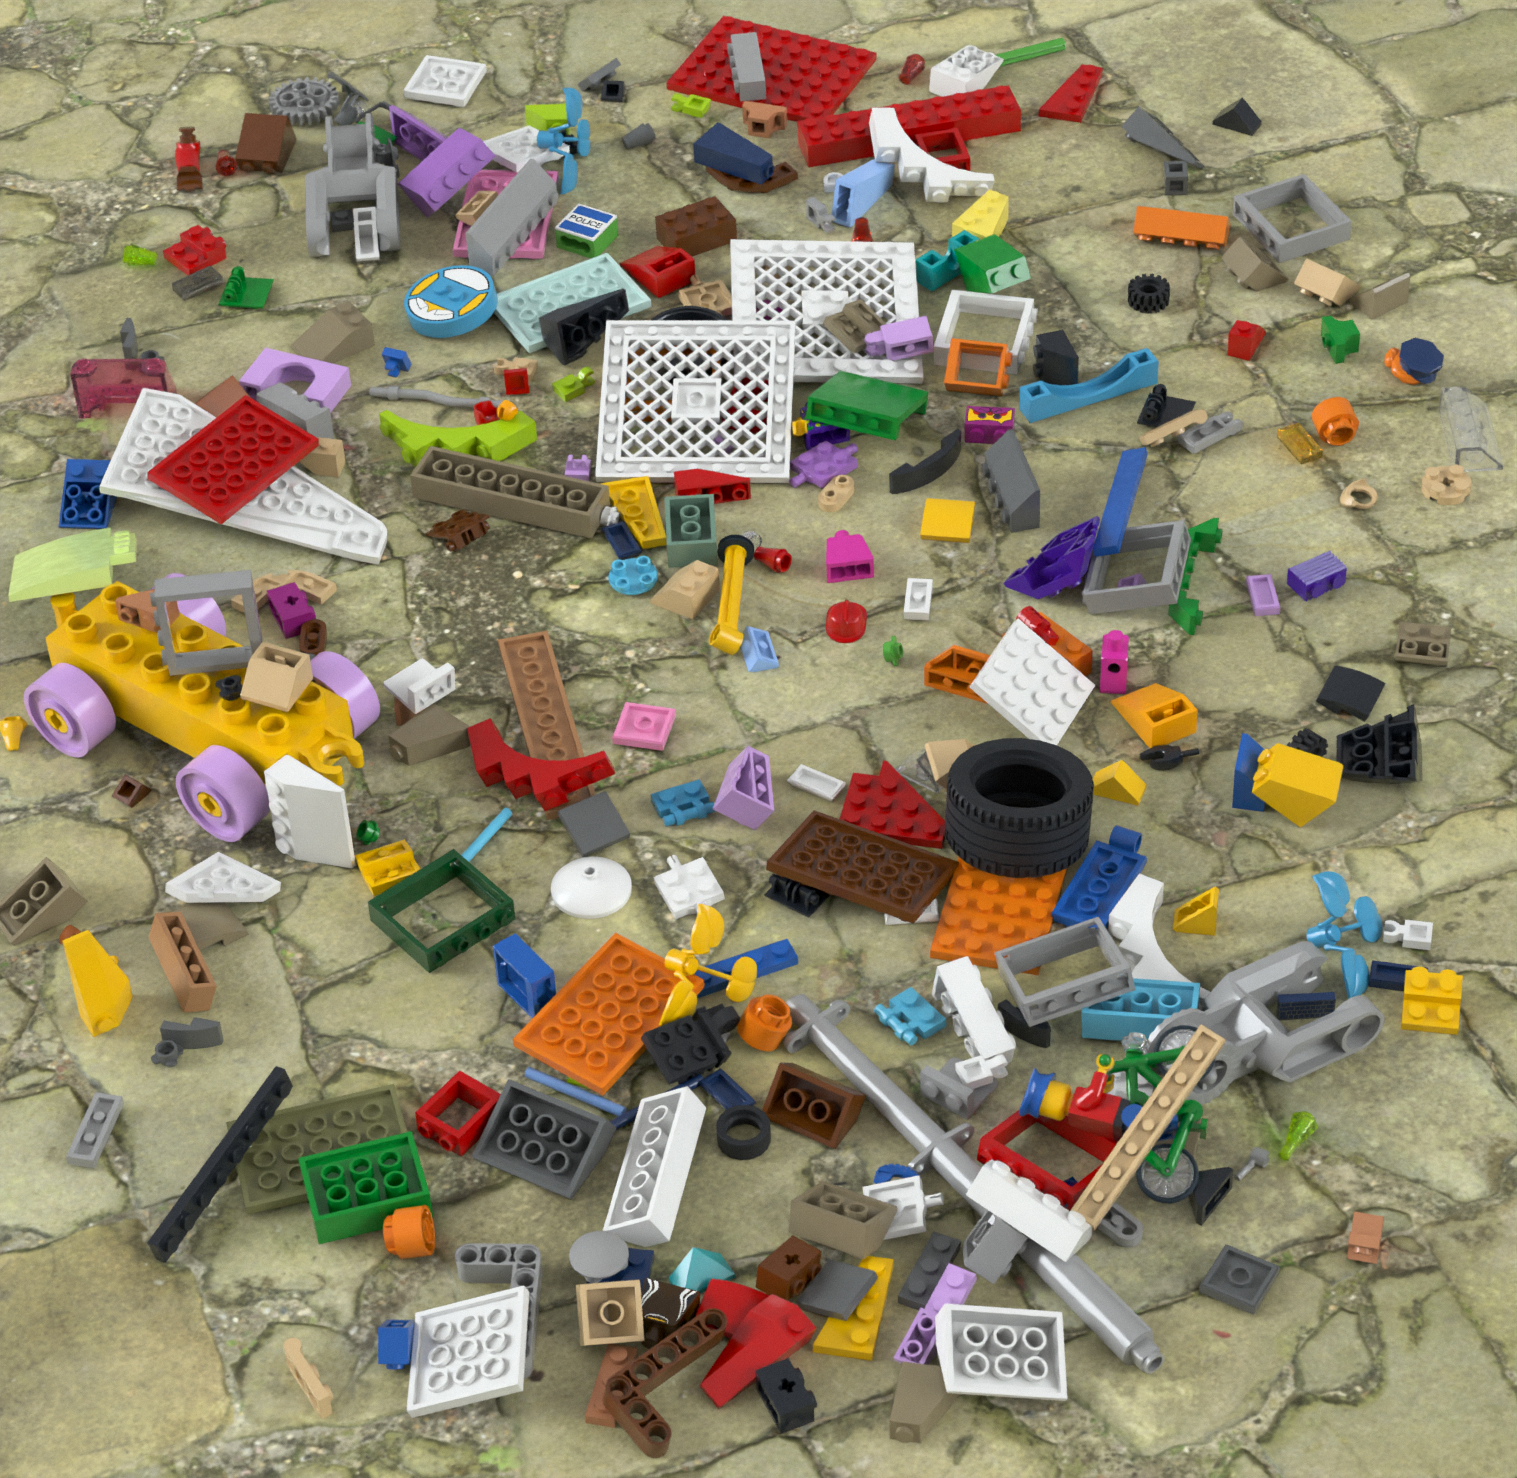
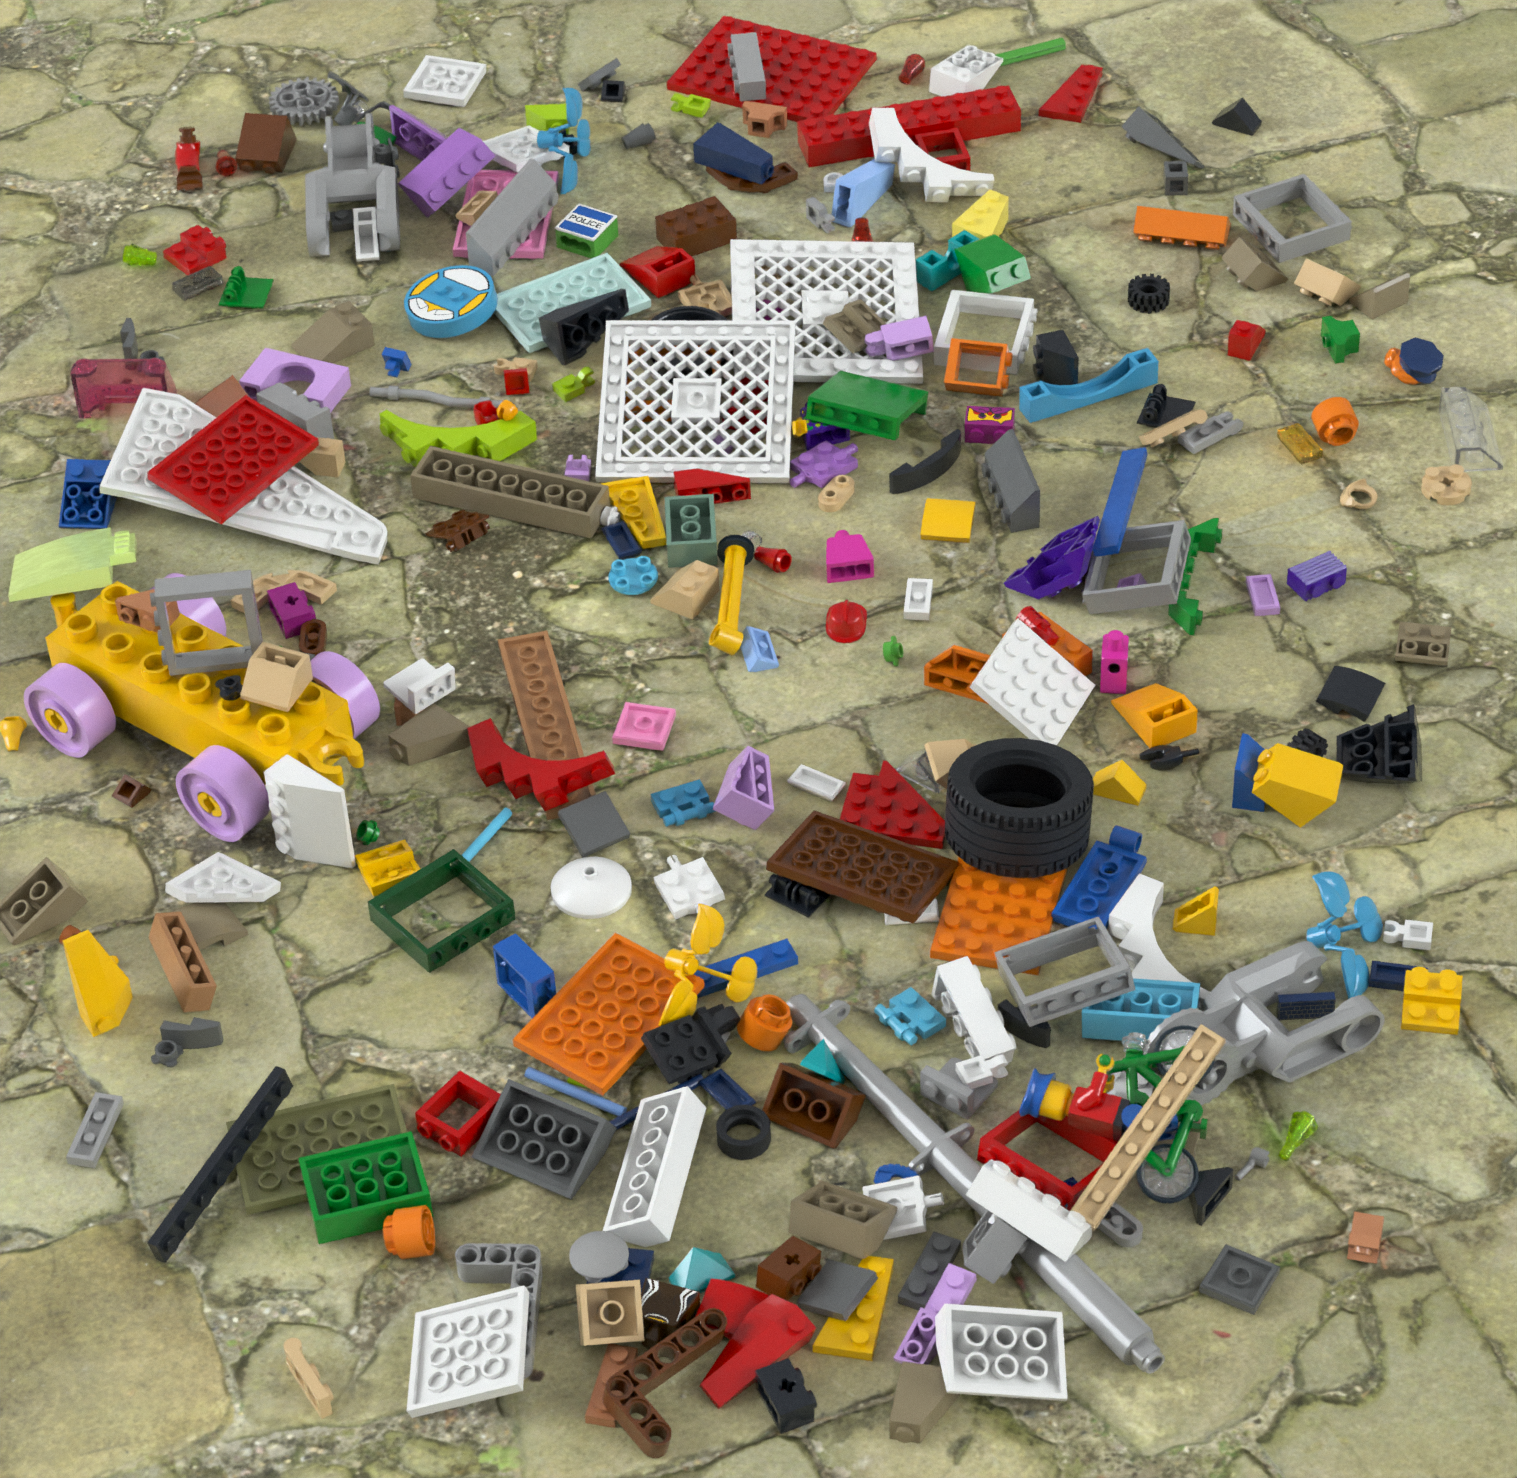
blue slope [378,1320,415,1369] -> none
none -> teal slope [800,1038,845,1085]

